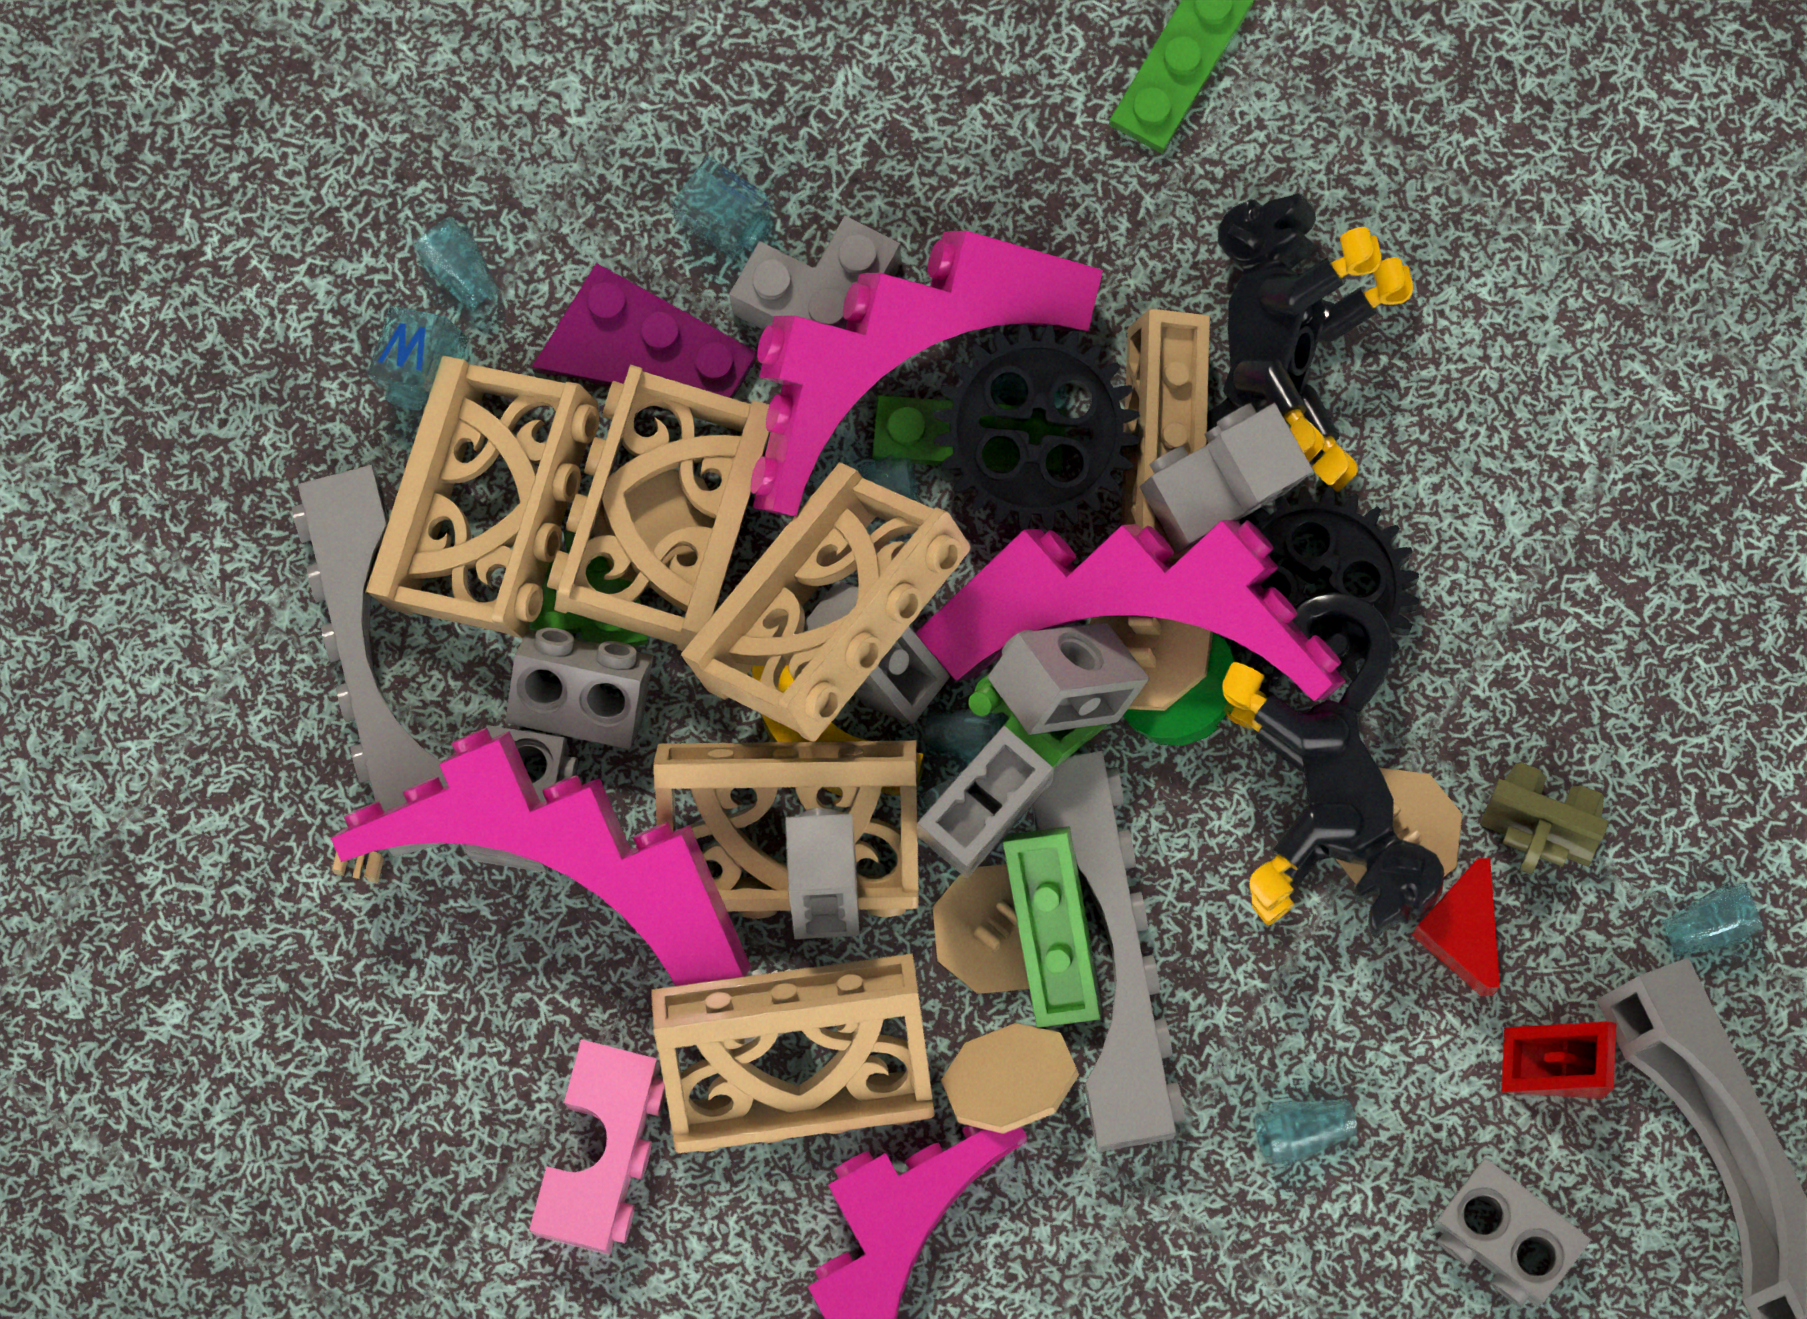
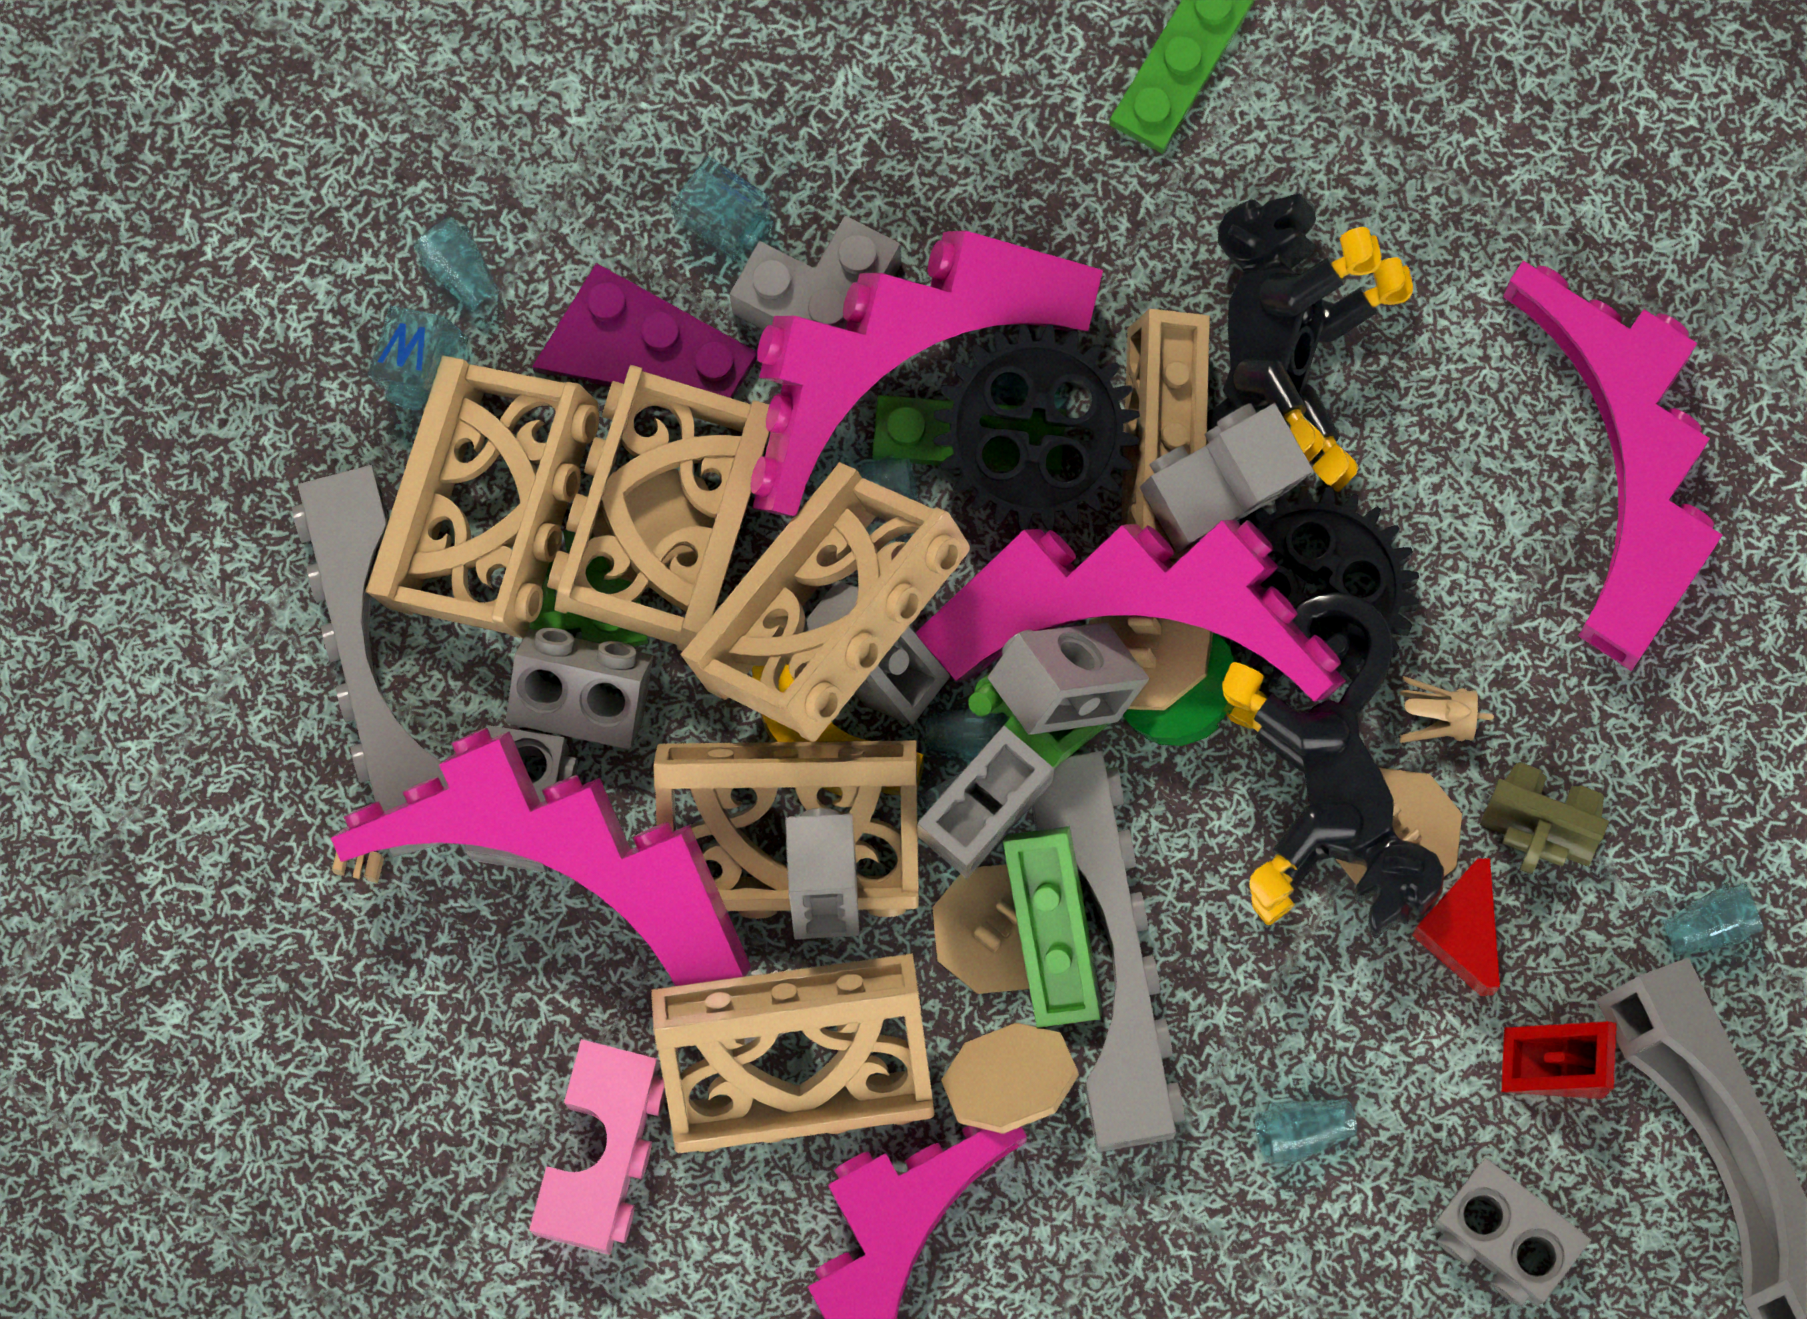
none -> tan piece [1399,676,1494,743]
none -> dark pink arch [1503,260,1723,671]

